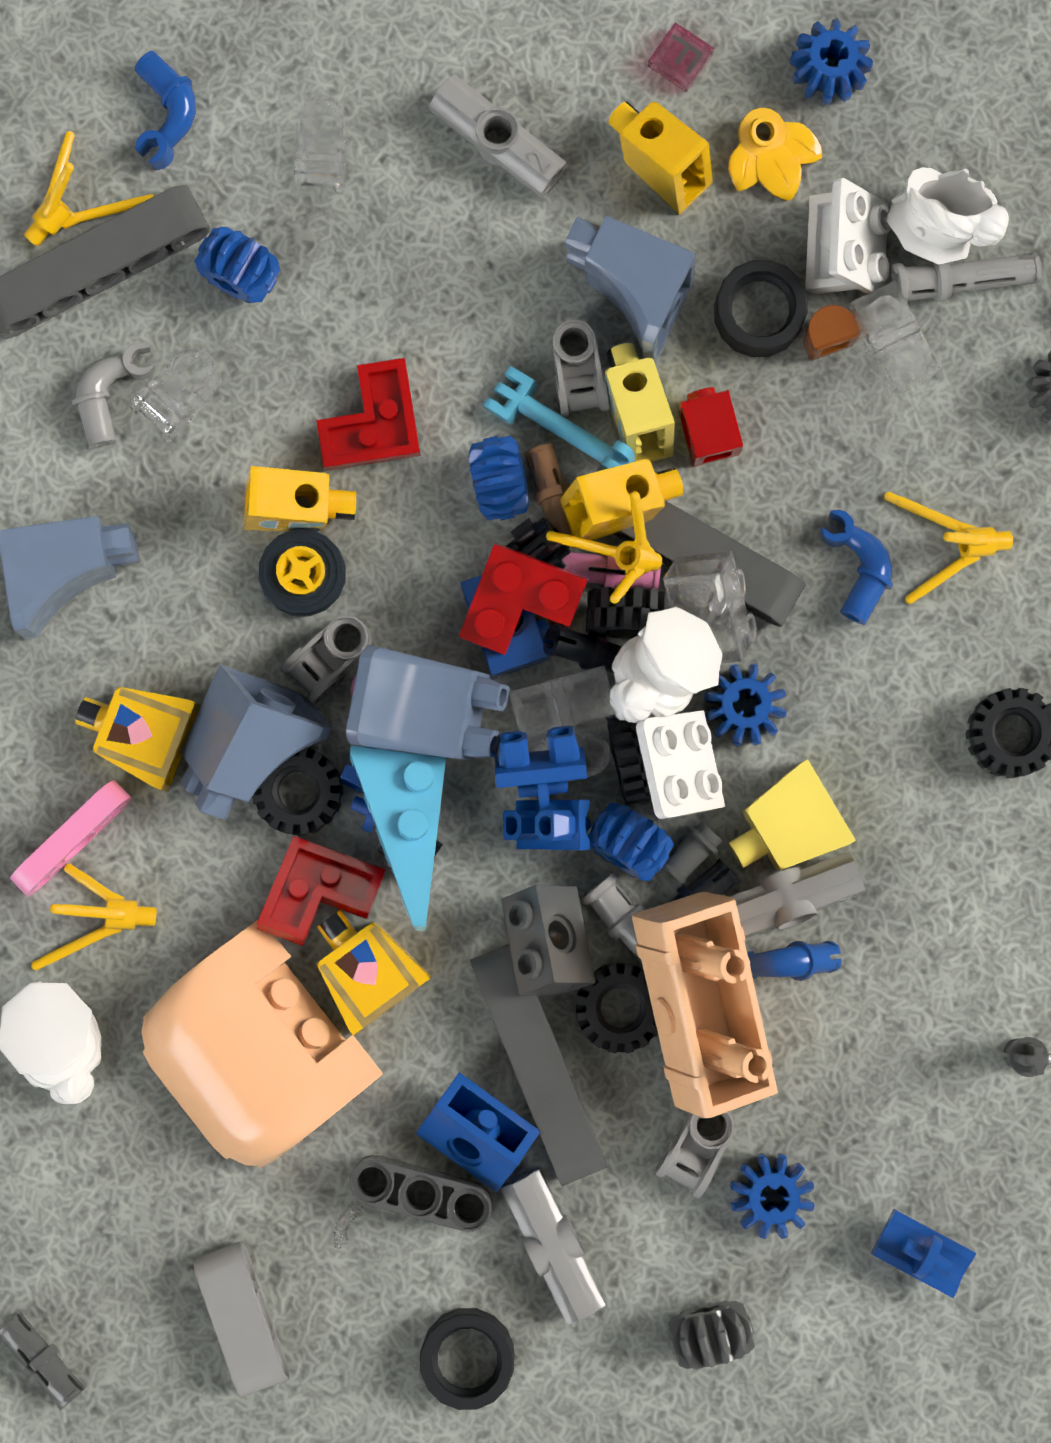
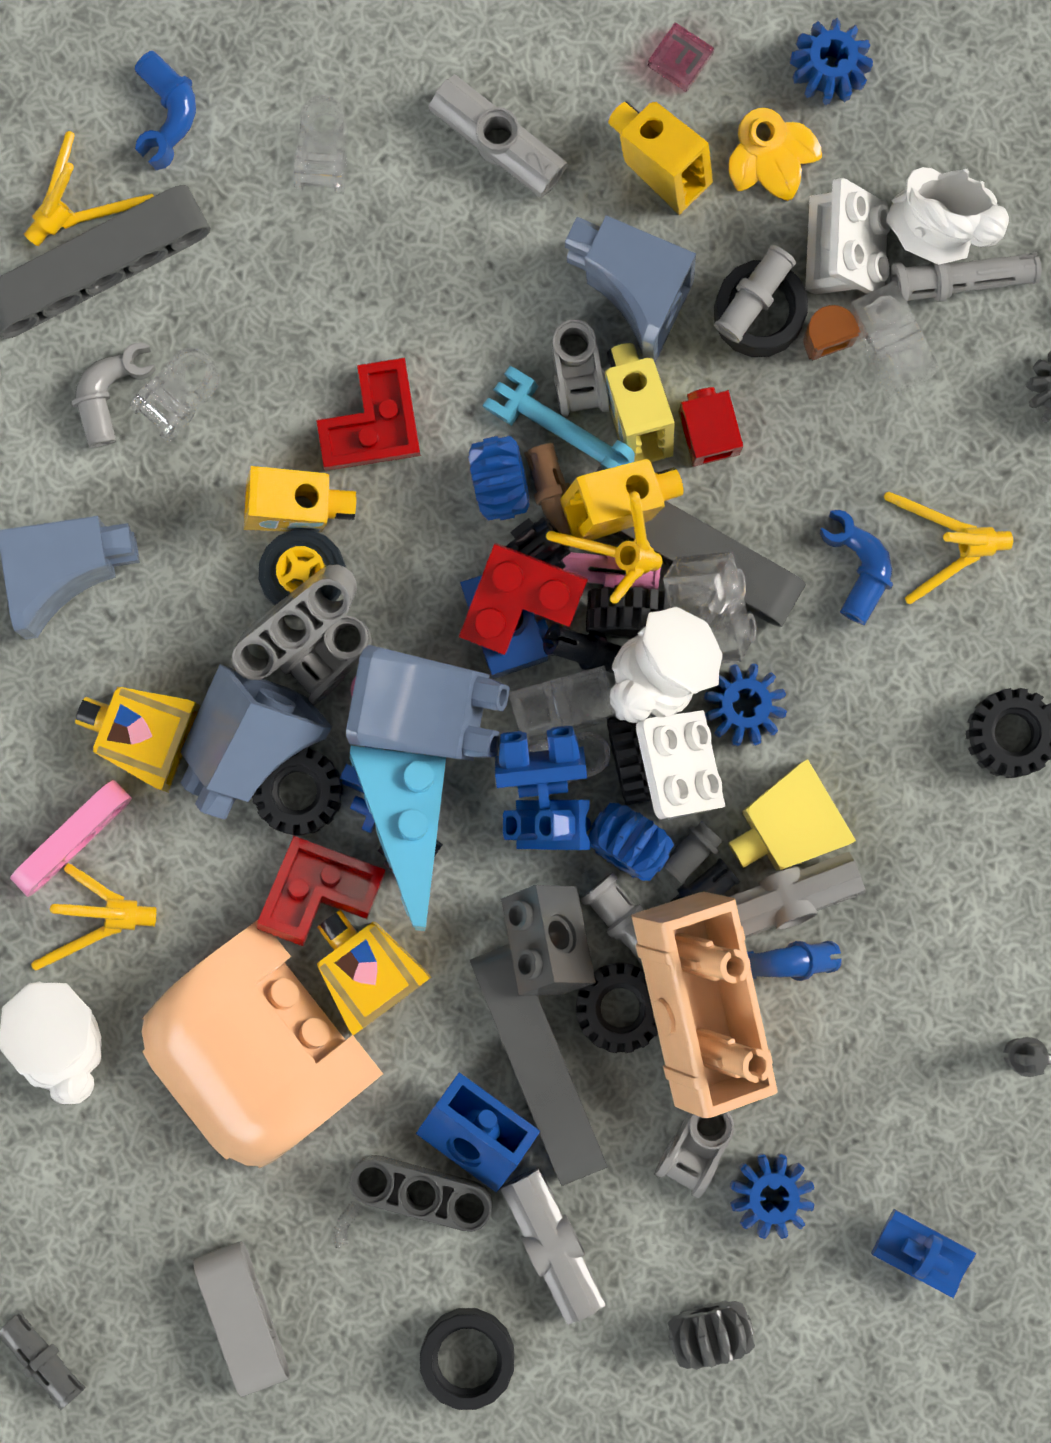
blue gear [194,227,281,303] -> none
none -> light grey beam [232,565,357,680]
none -> light grey pin [714,245,796,343]

